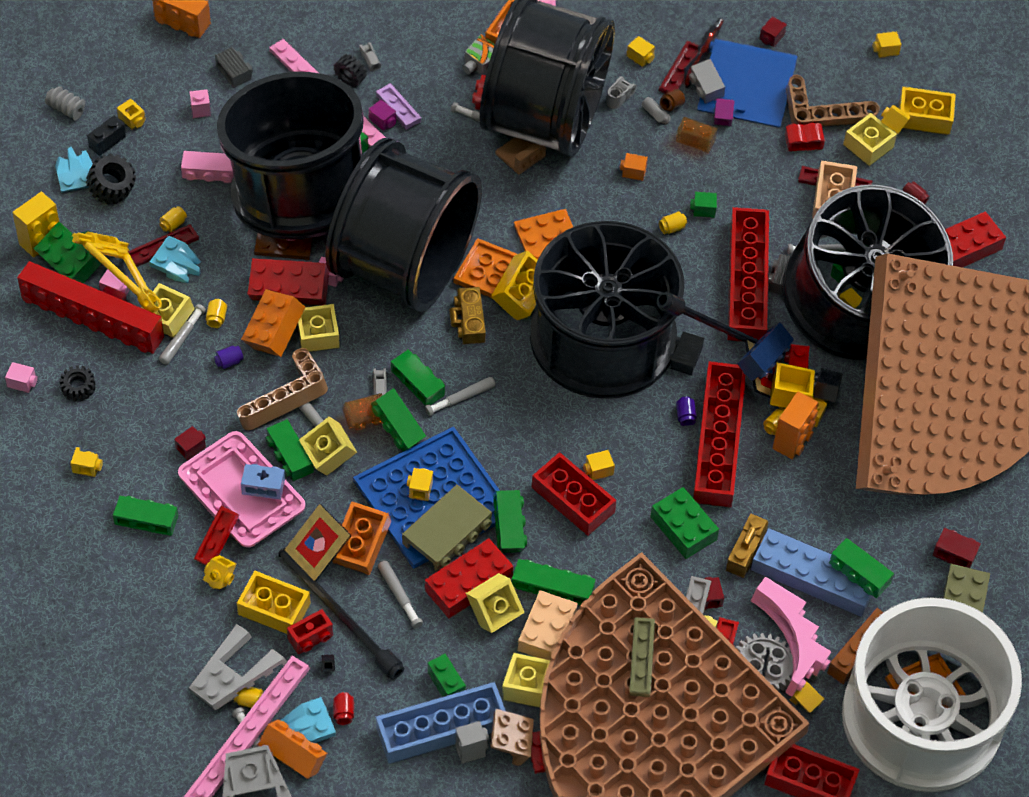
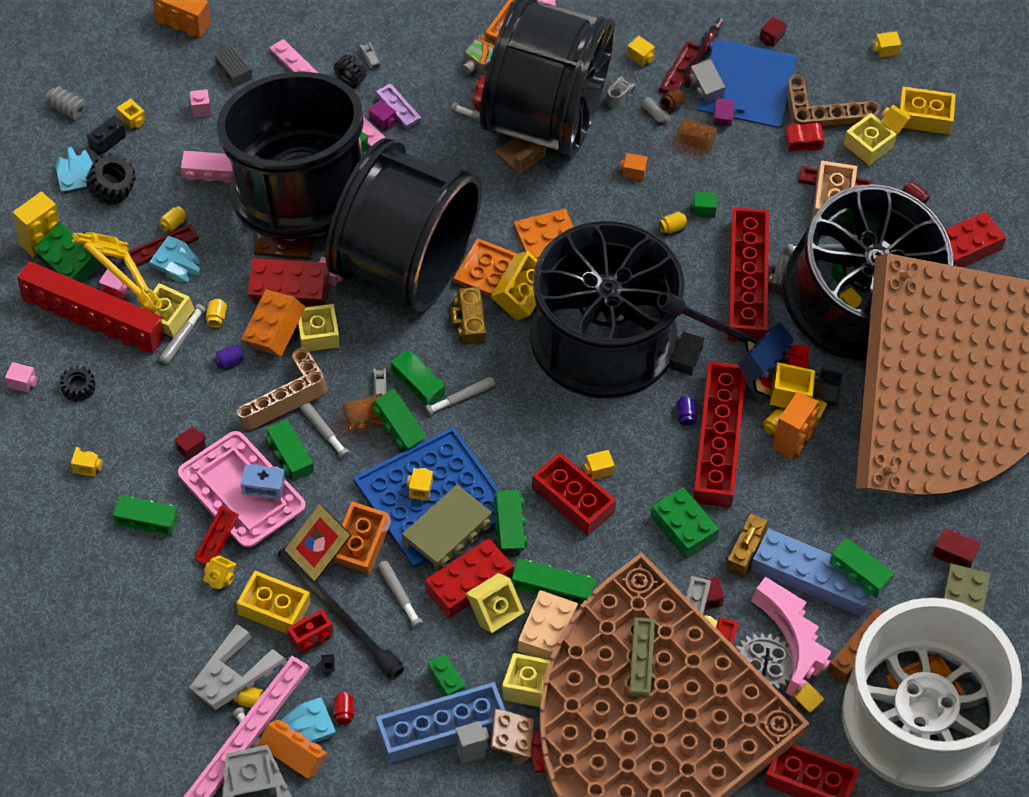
light yellow brick [299,417,357,476] -> none

